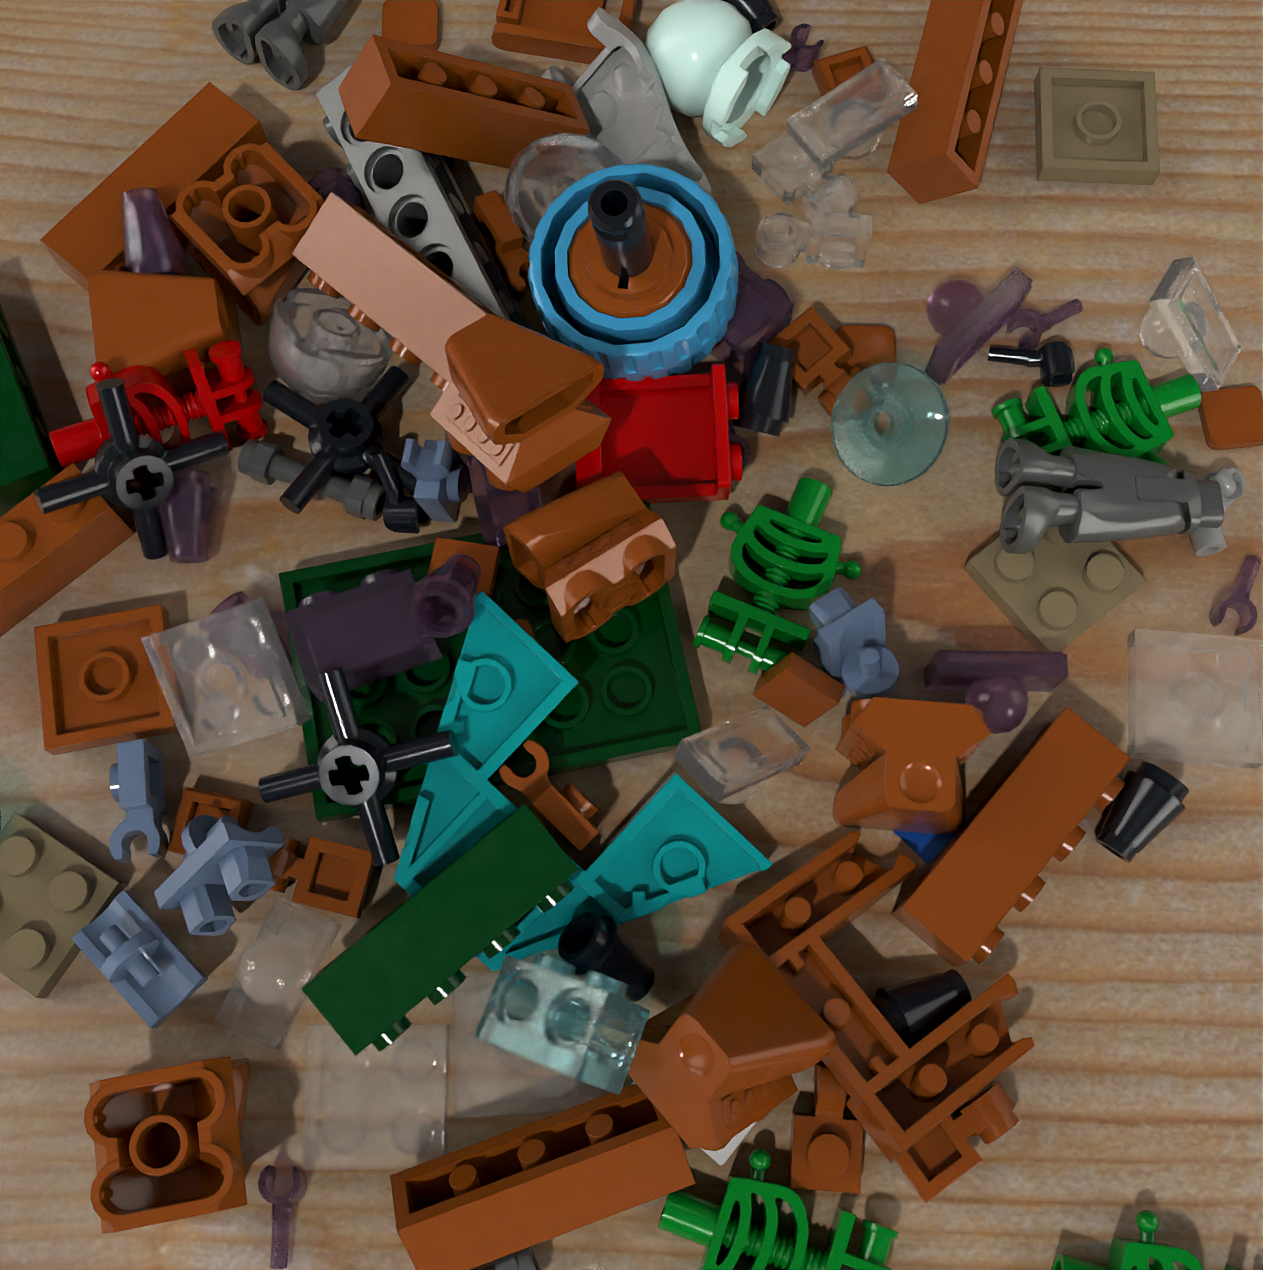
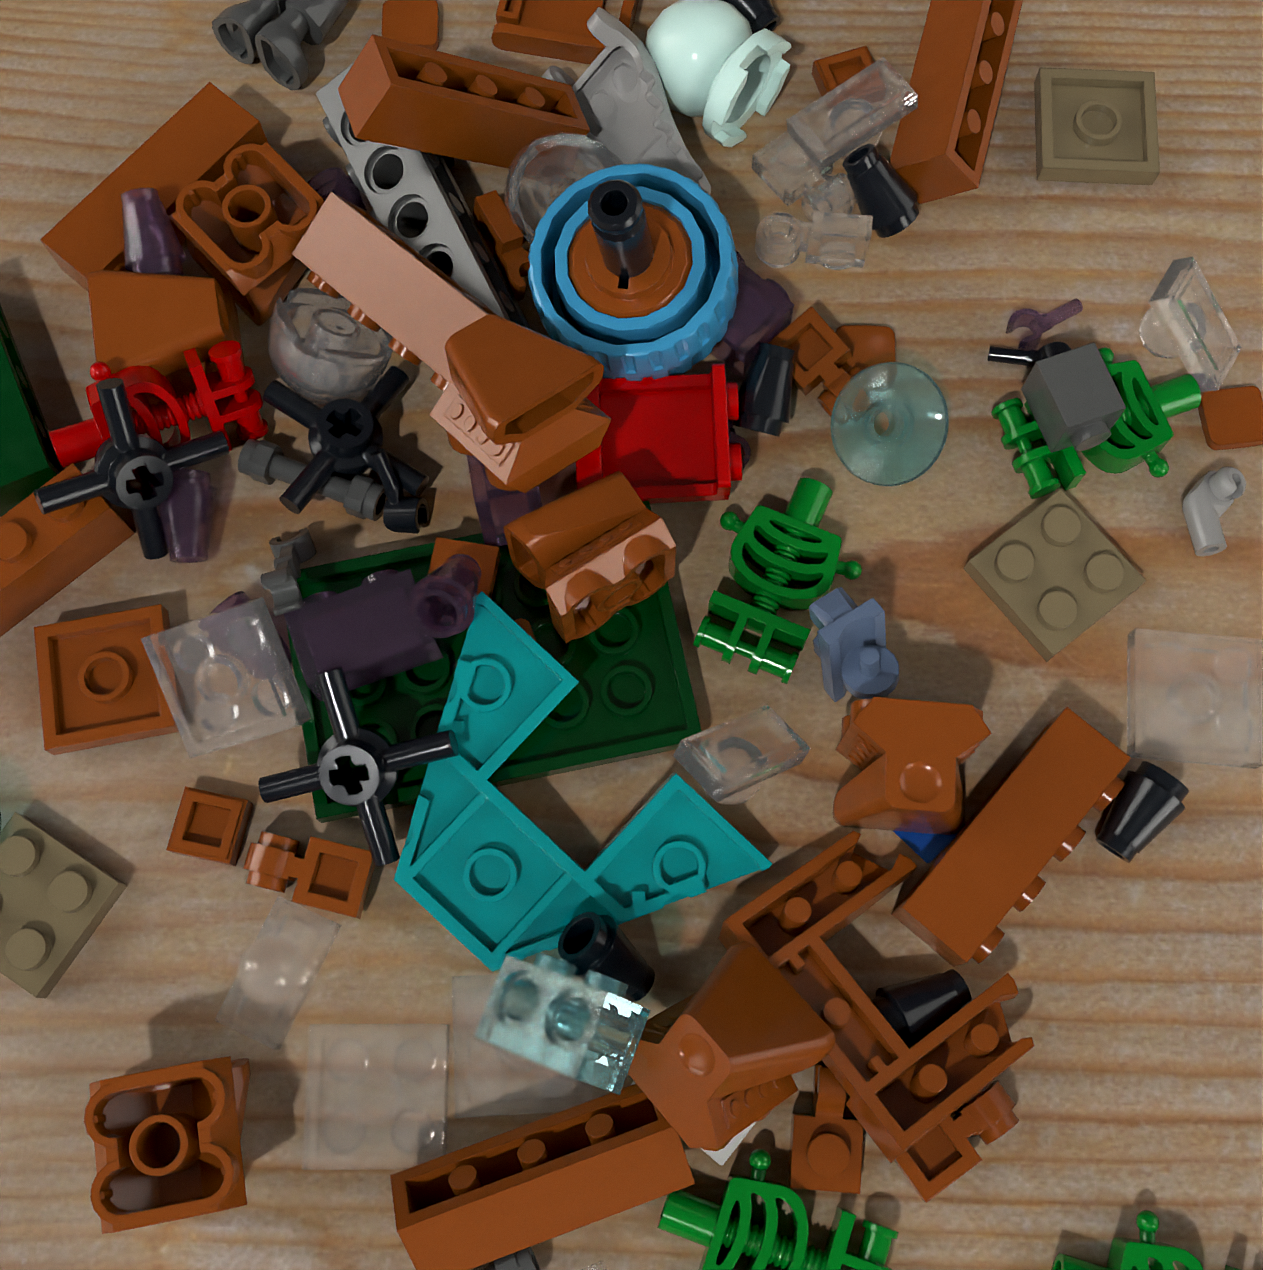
sand blue hips [71,890,209,1028] -> none
sand blue plate [109,739,168,863] -> none
sand blue hips [154,815,284,936] -> none
hand [258,1165,308,1269] -> none
dark green brick [301,803,578,1056] -> none
sand blue plate [401,438,470,523] -> none
dark orange plate [499,738,599,851] -> none
dark orange tile [752,652,845,727] -> none
hand [782,23,824,72] -> none
tile [924,268,1033,386] -> none
tile [924,650,1068,734] -> none
dark grey piece [995,438,1224,554] -> none
hand [1209,555,1262,636] -> none
none -> dark grey piece [261,528,317,616]
none -> black cone [842,144,919,238]
none -> dark grey brick [1021,342,1126,453]

